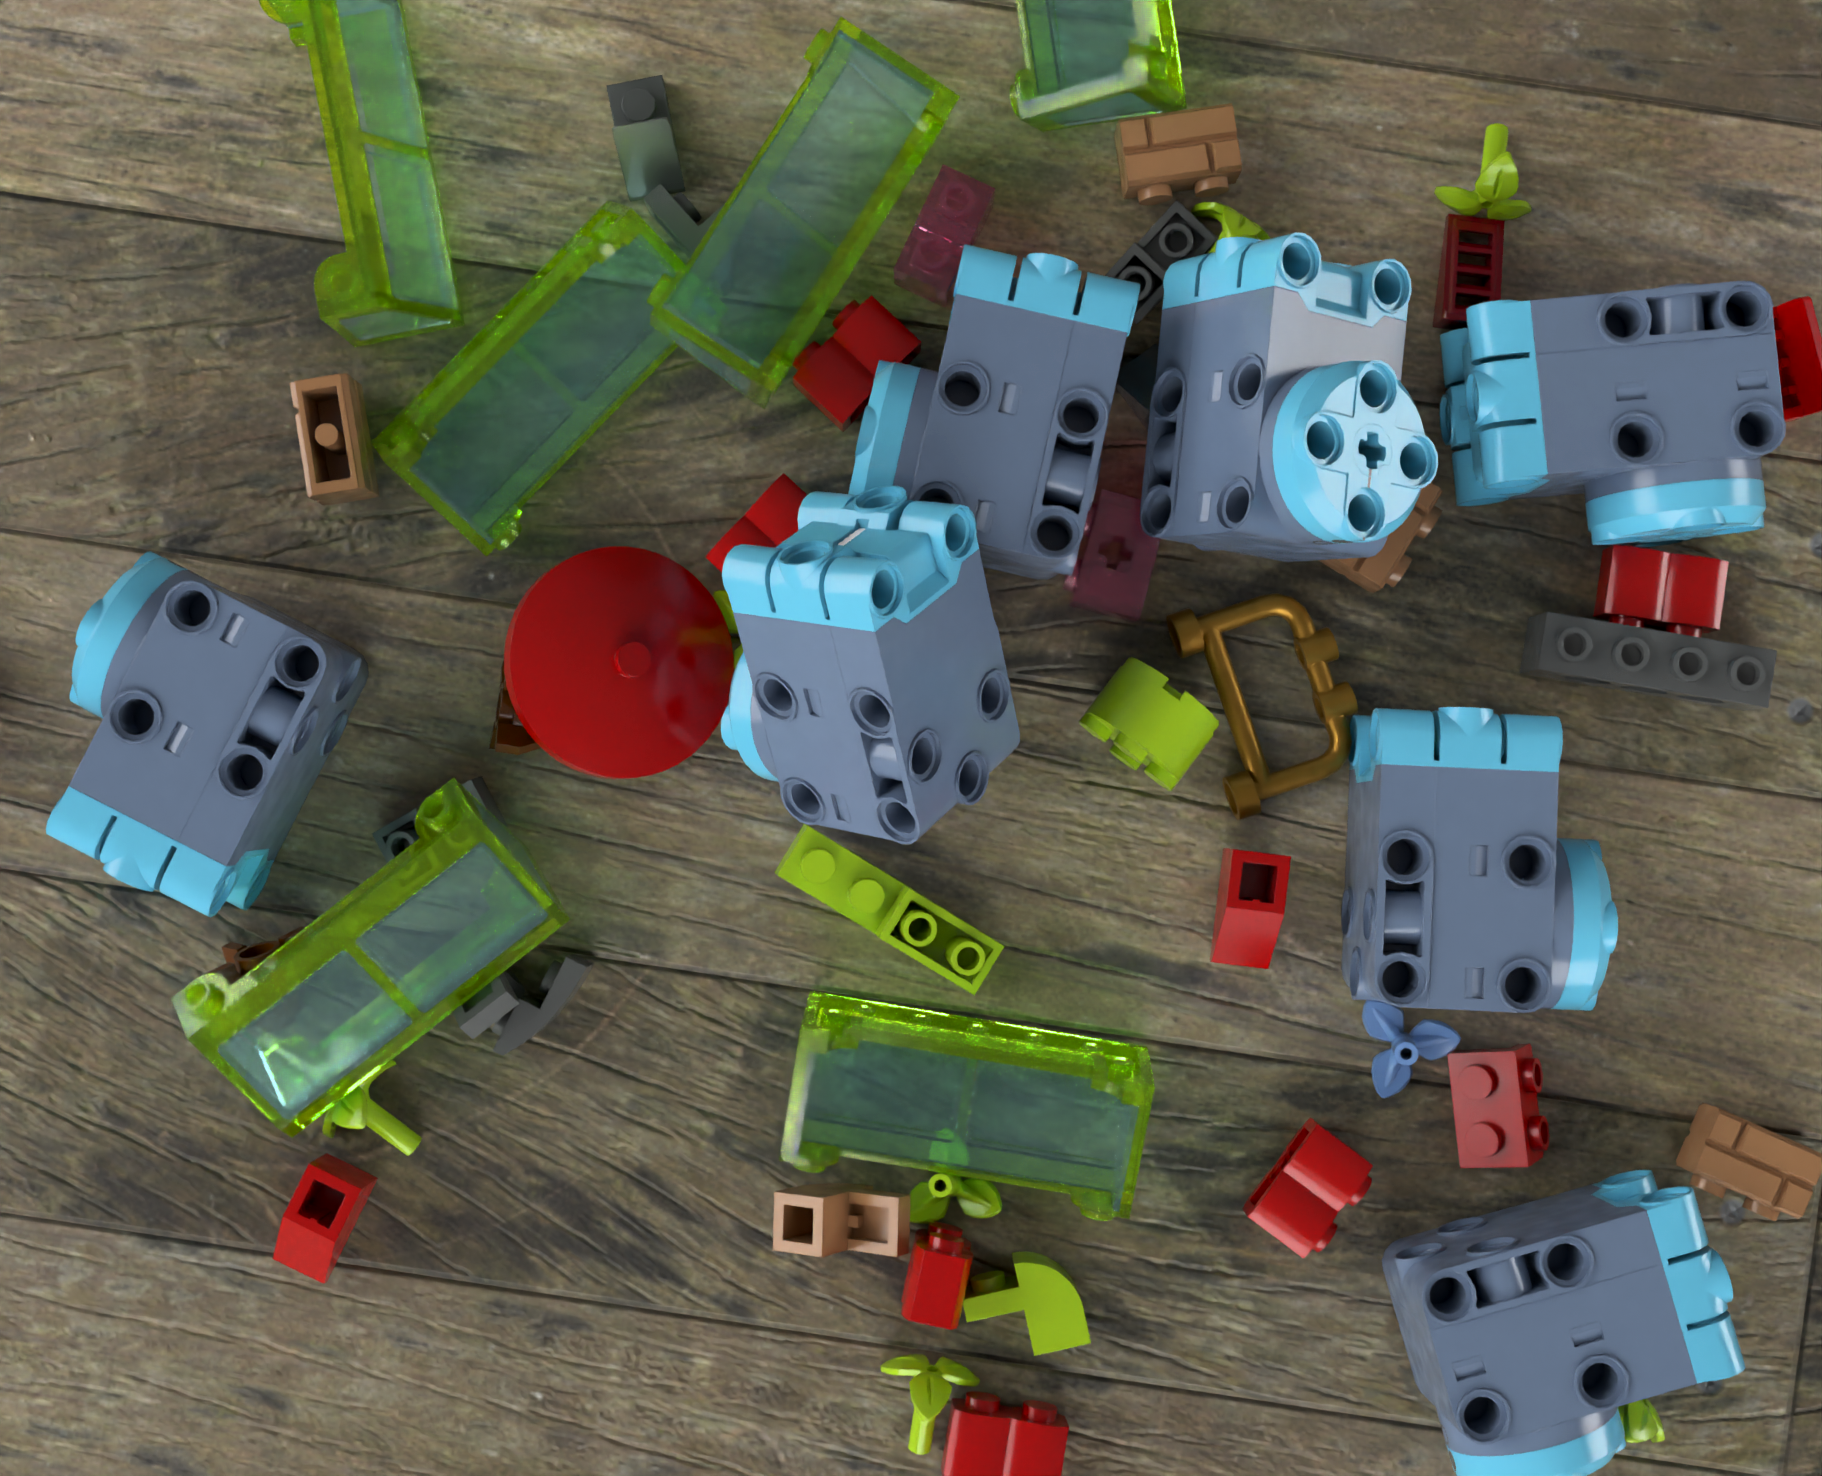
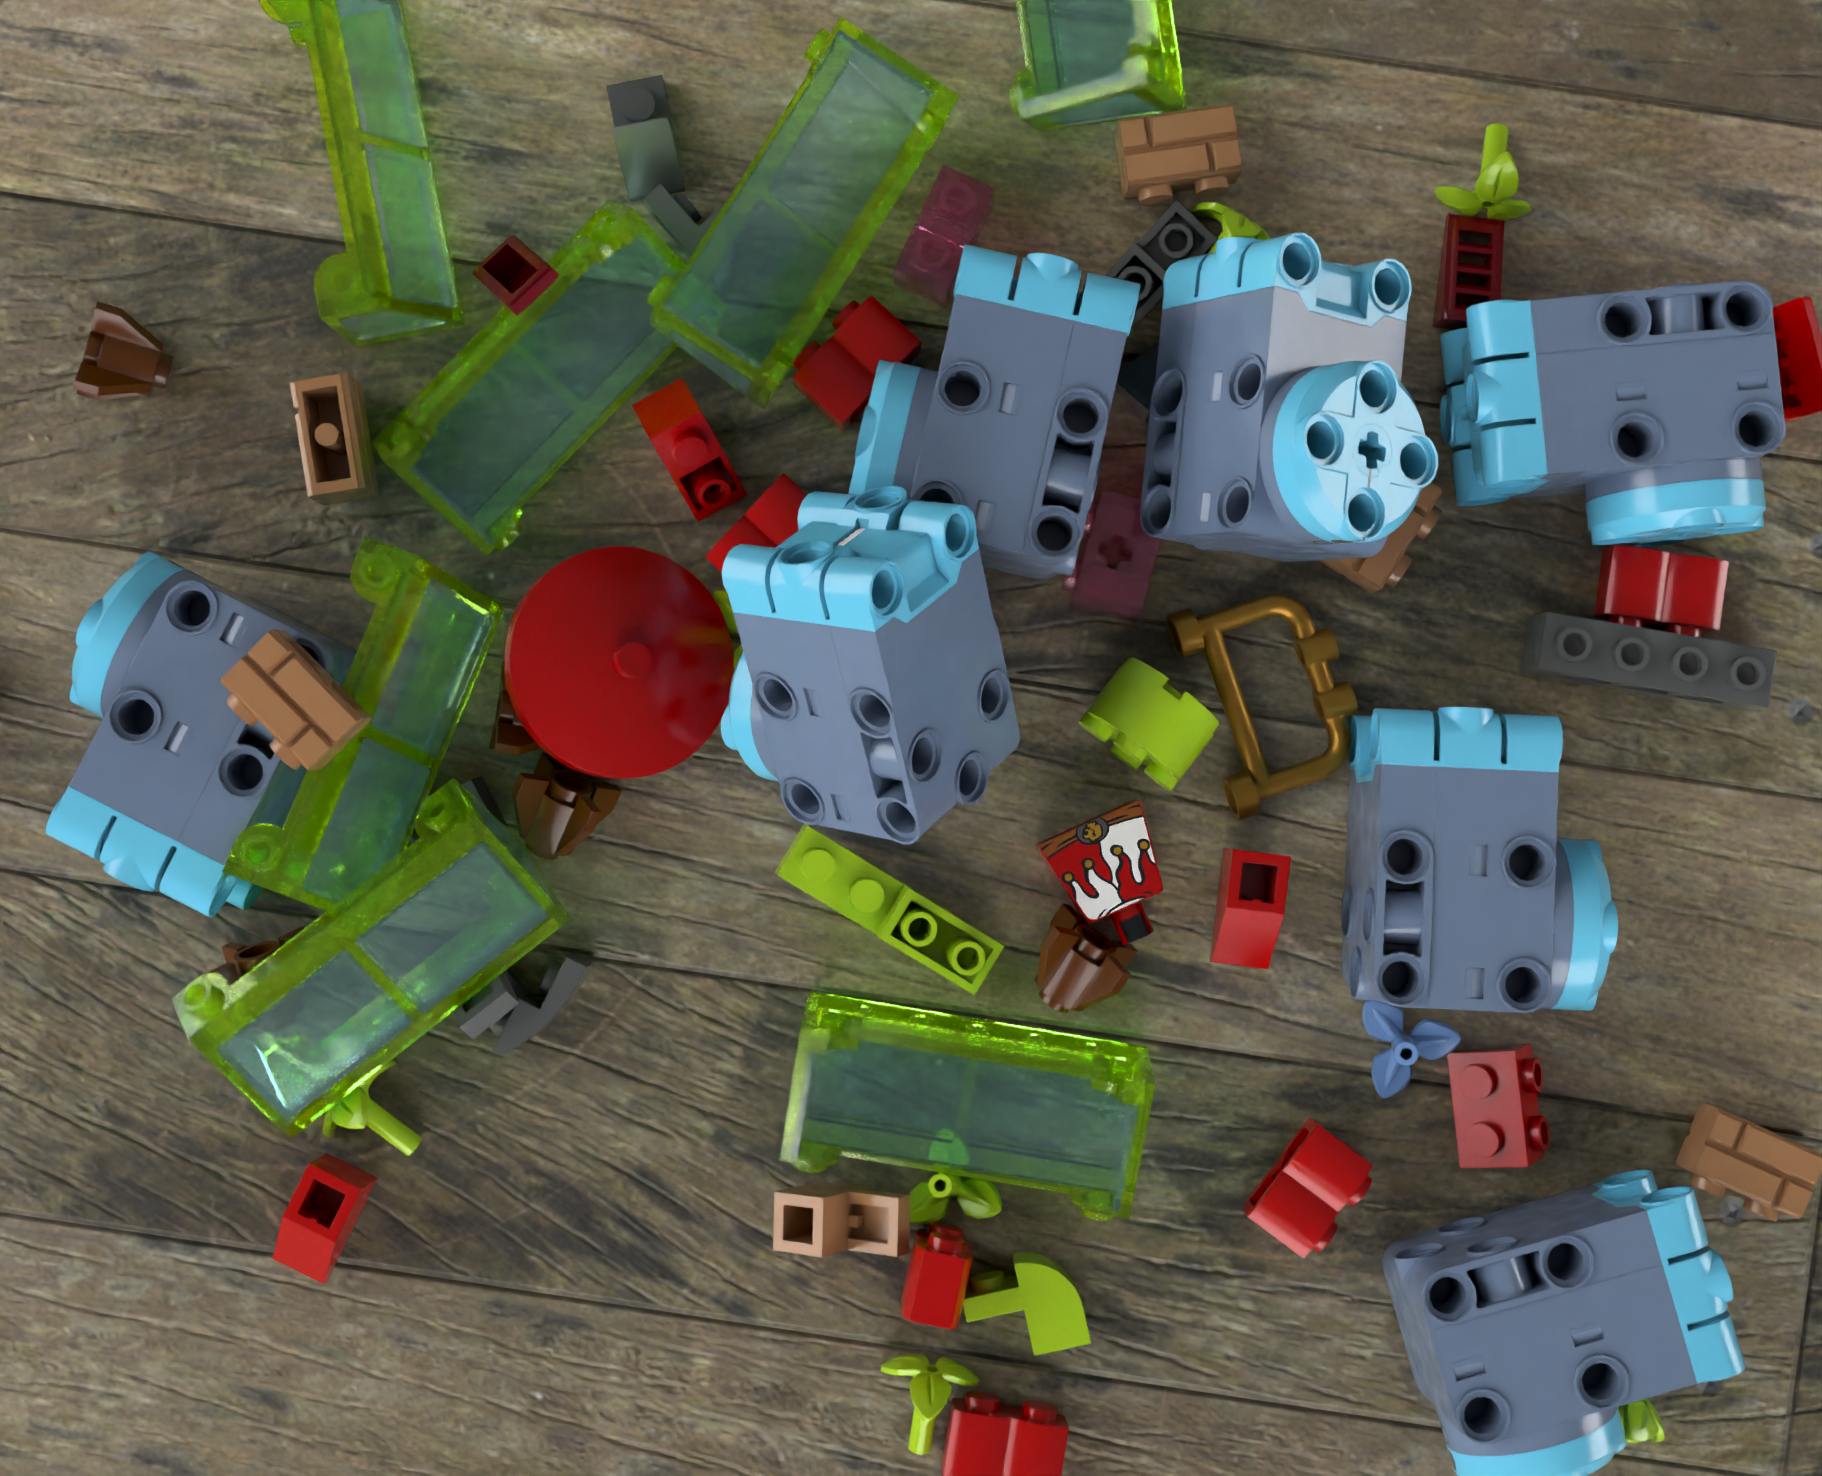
none -> reddish brown brick [73,301,173,401]
none -> medium nougat brick [219,629,372,771]
none -> windscreen [222,536,505,929]
none -> dark red slope [472,235,560,316]
none -> reddish brown brick [511,752,621,860]
none -> red slope [632,378,747,522]
none -> torso [1035,800,1163,945]
none -> reddish brown brick [1035,903,1138,1013]

